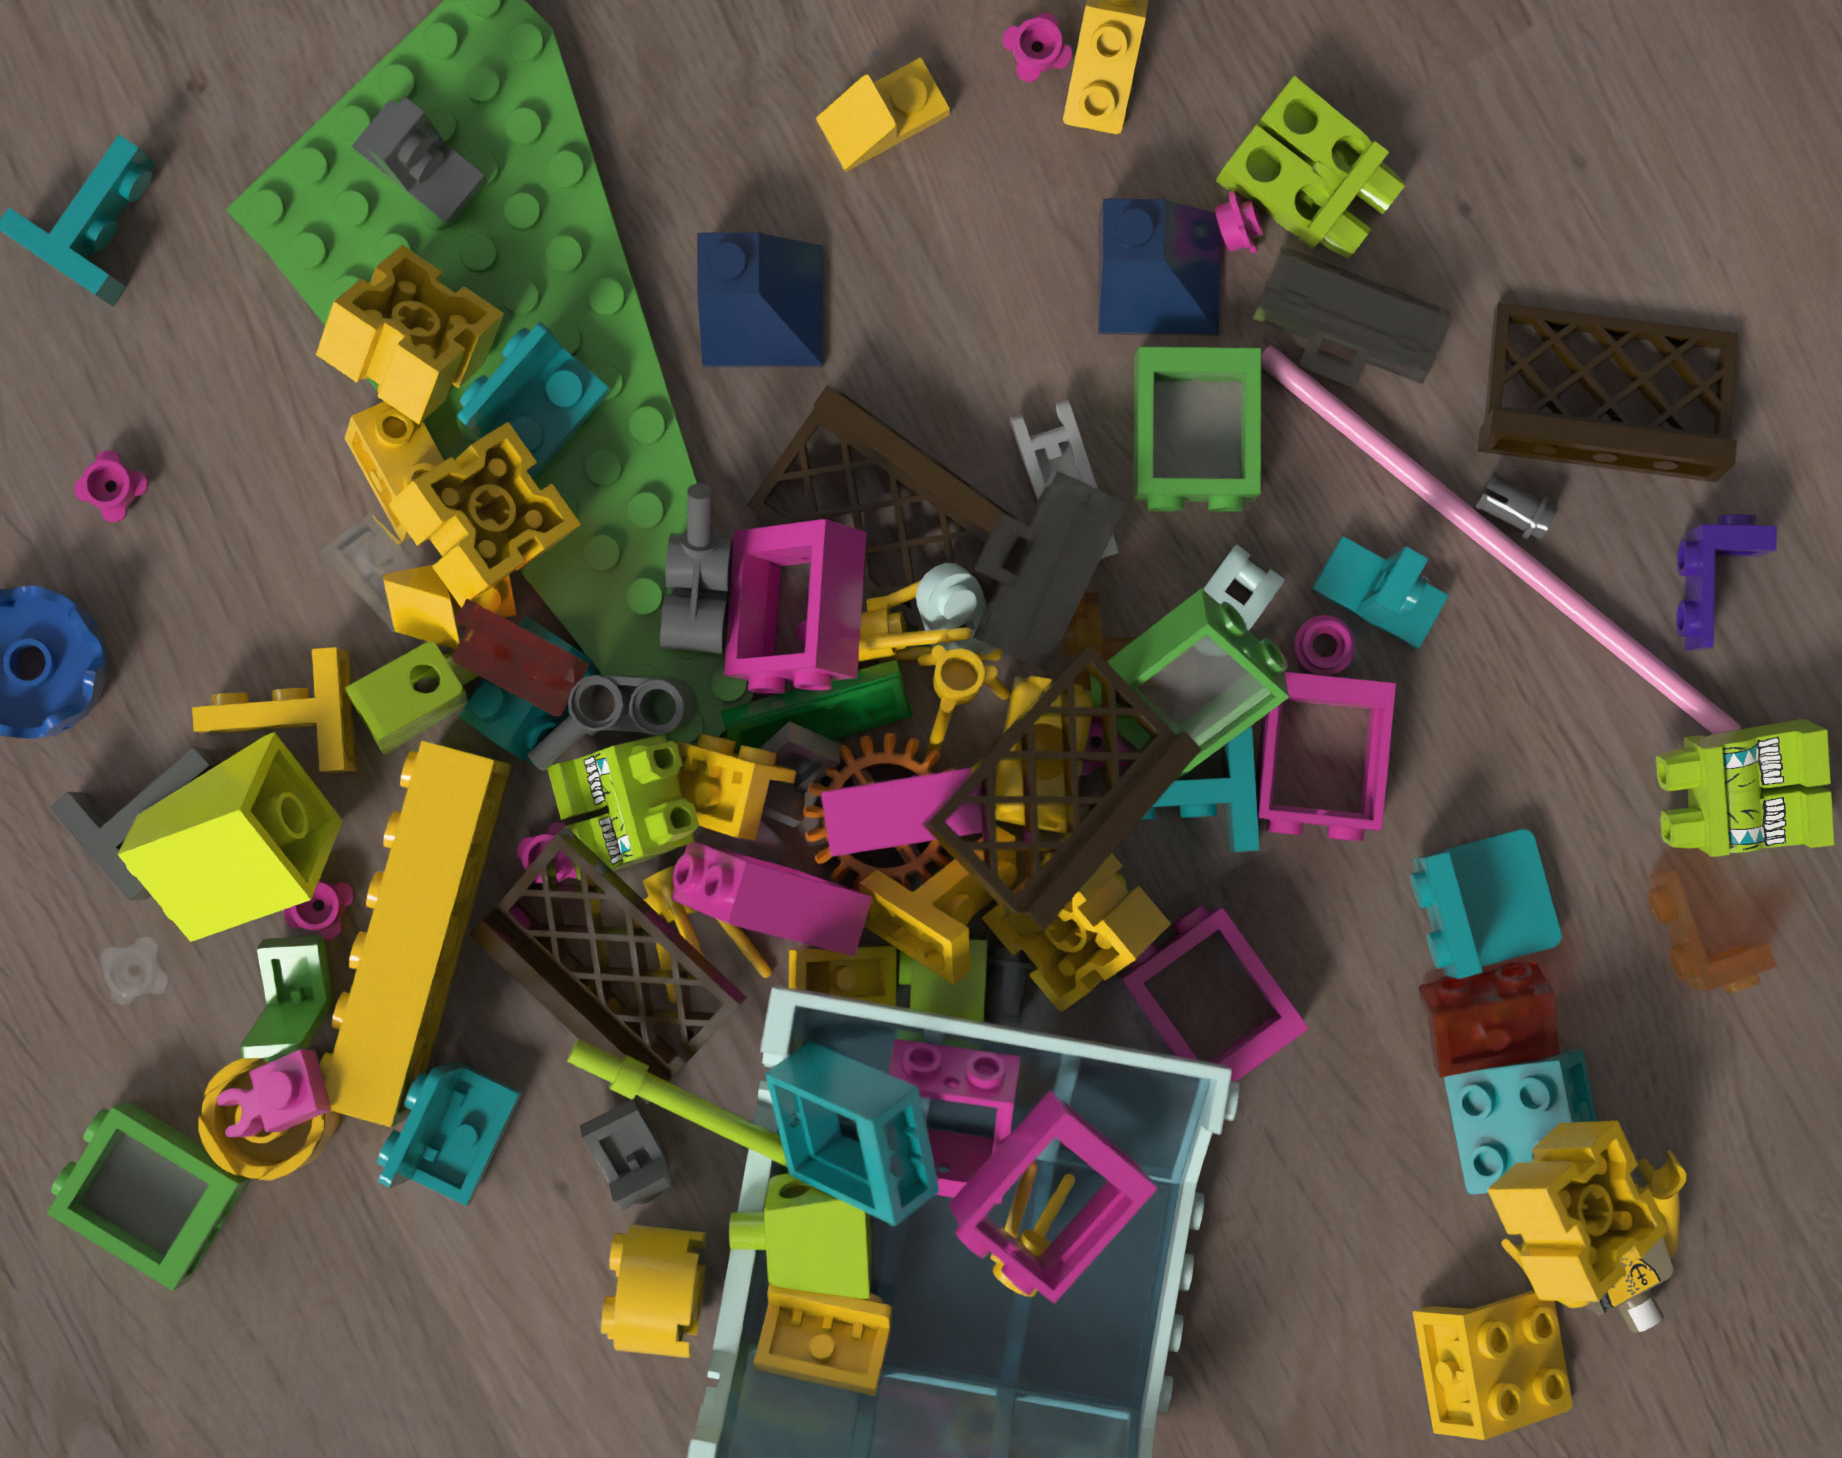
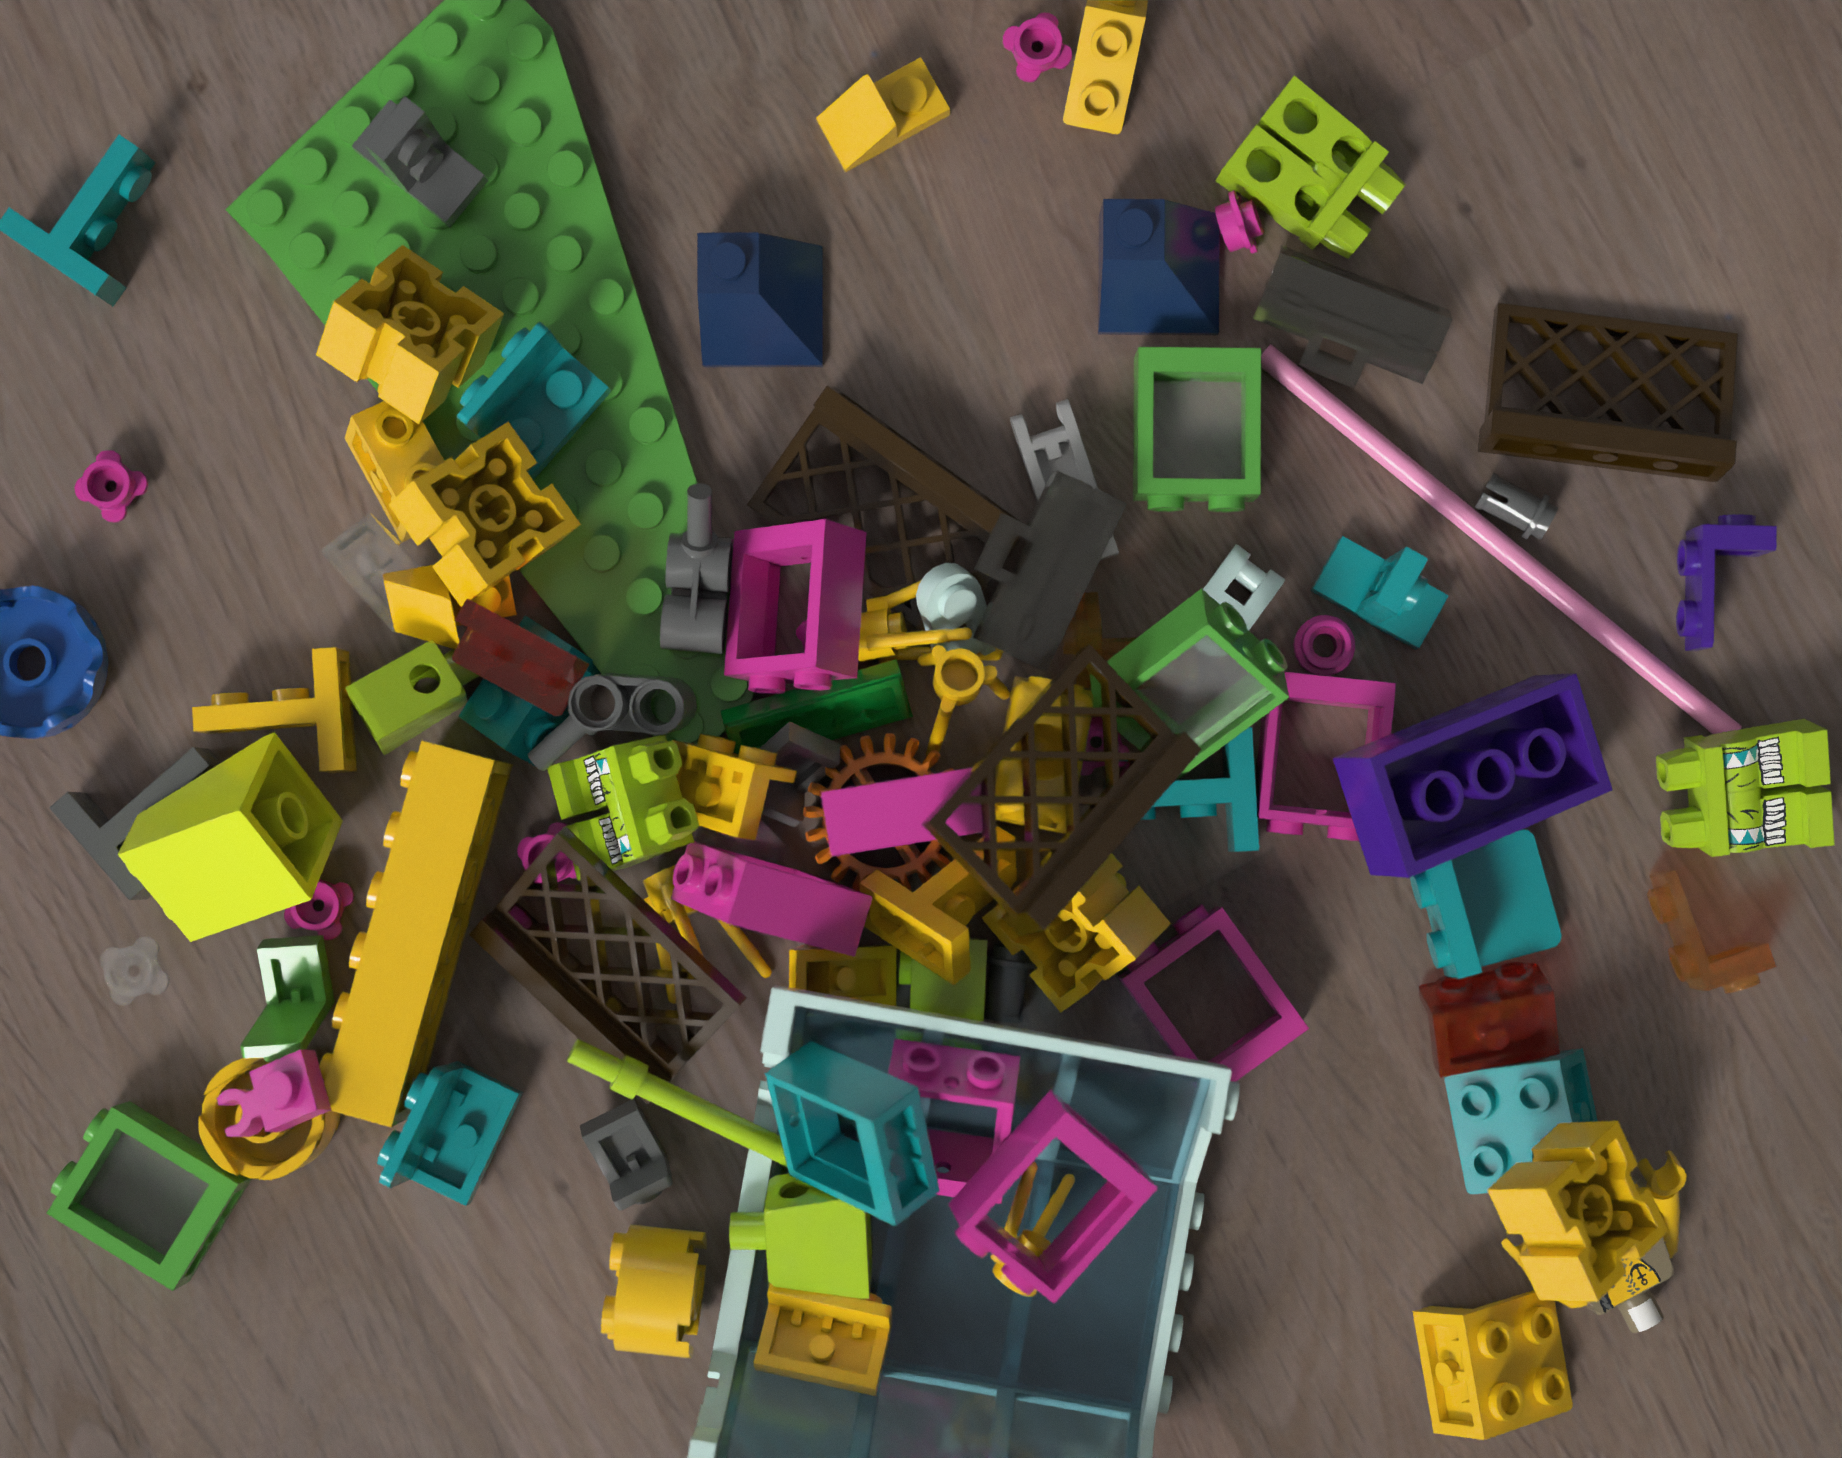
none -> dark purple brick [1333,673,1613,878]

